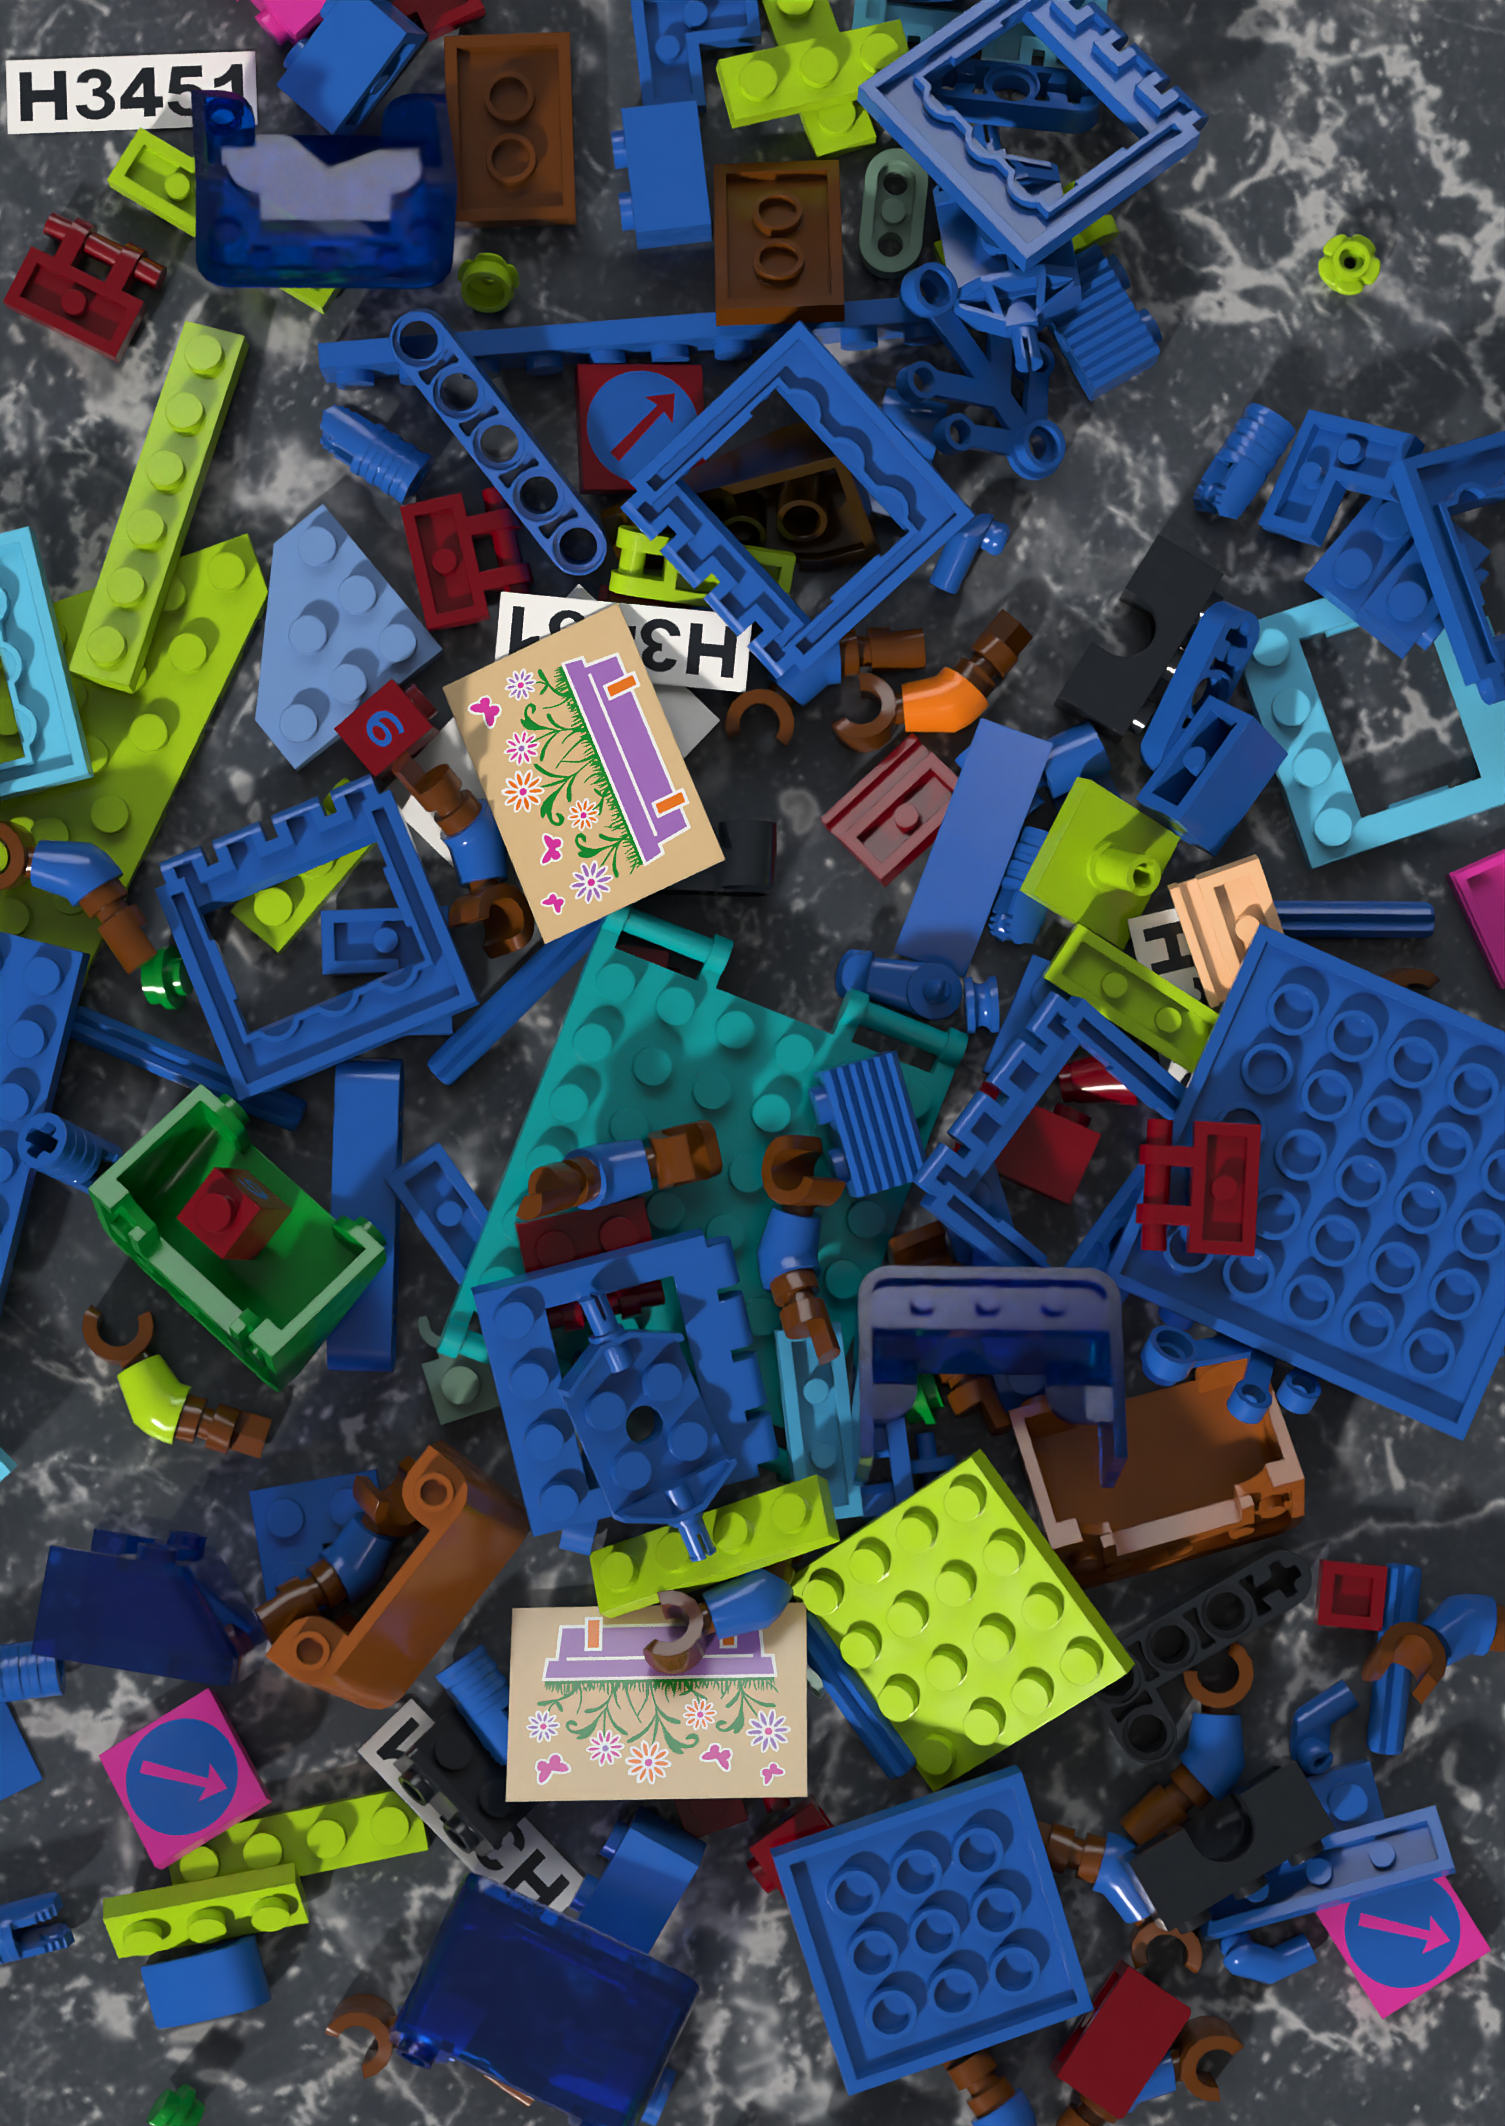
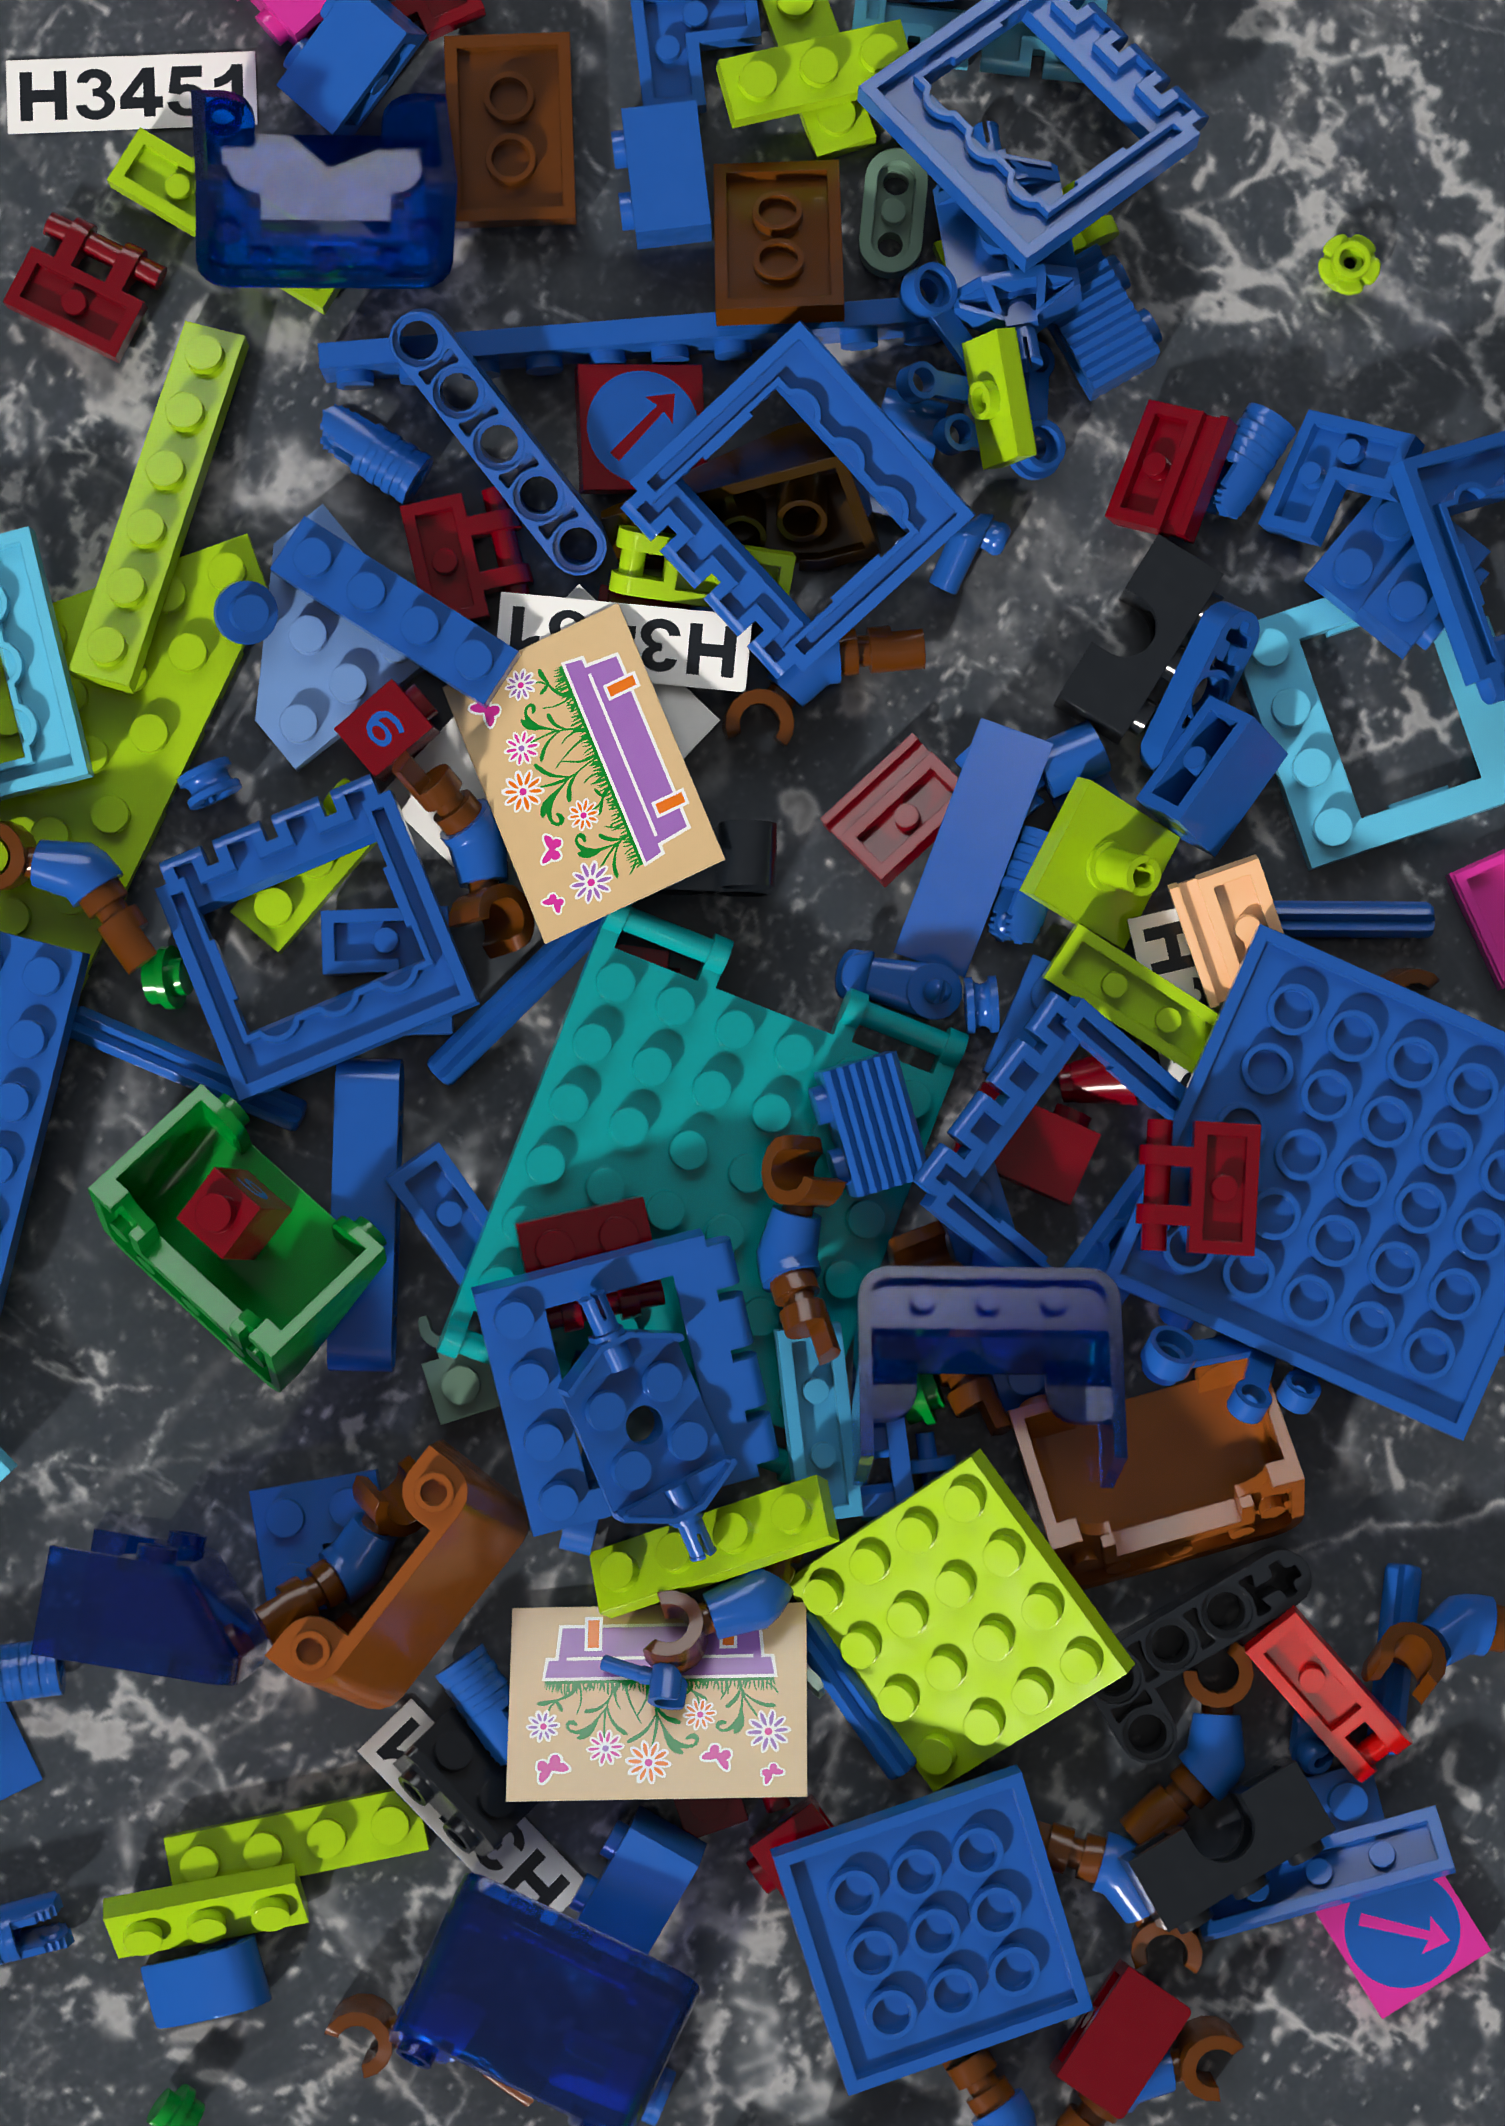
blue hinge [17,1112,124,1195] -> none
reddish brown piece [82,1304,272,1459] -> none
tile [98,1688,273,1870] -> none
lime plate [457,253,520,313] -> none
reddish brown piece [515,1120,723,1220] -> none
reddish brown piece [831,609,1033,753] -> none
blue beam [931,58,1101,134] -> none
blue arm [1219,1930,1318,1985] -> none
dark red plate [1314,1558,1388,1631] -> none
none -> blue bush [177,757,242,810]
none -> blue plate [214,580,278,645]
none -> blue plate [270,515,521,709]
none -> blue hand [600,1655,688,1710]
none -> lime plate [962,327,1037,470]
none -> dark red plate [1105,399,1238,544]
none -> red plate [1244,1605,1413,1783]

